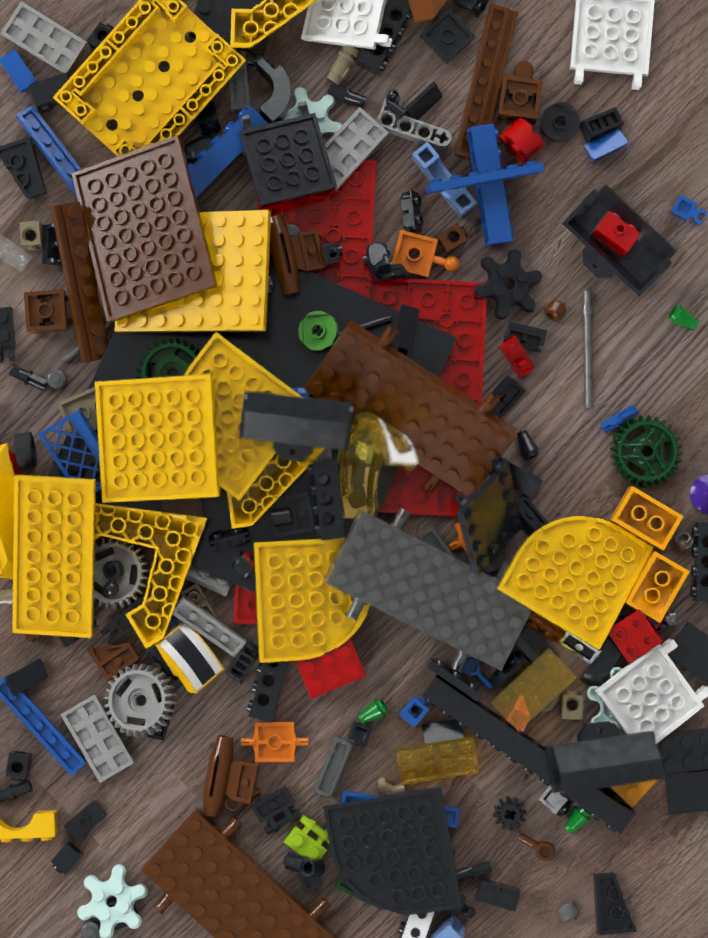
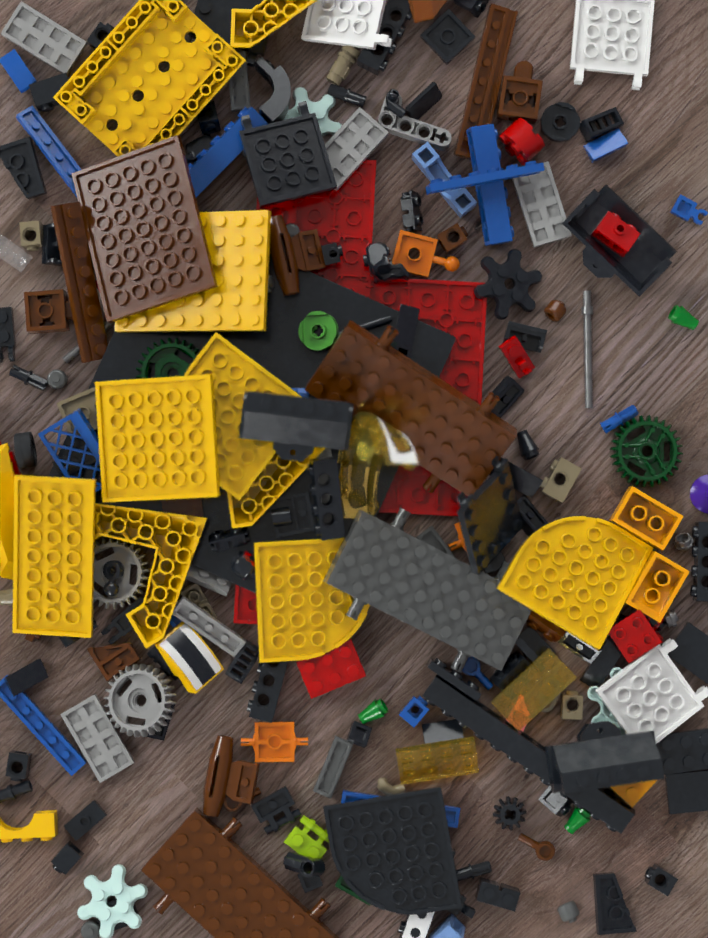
none -> light grey plate [512,161,572,248]
none -> dark tan brick [540,457,582,503]
none -> black brick [644,863,678,896]

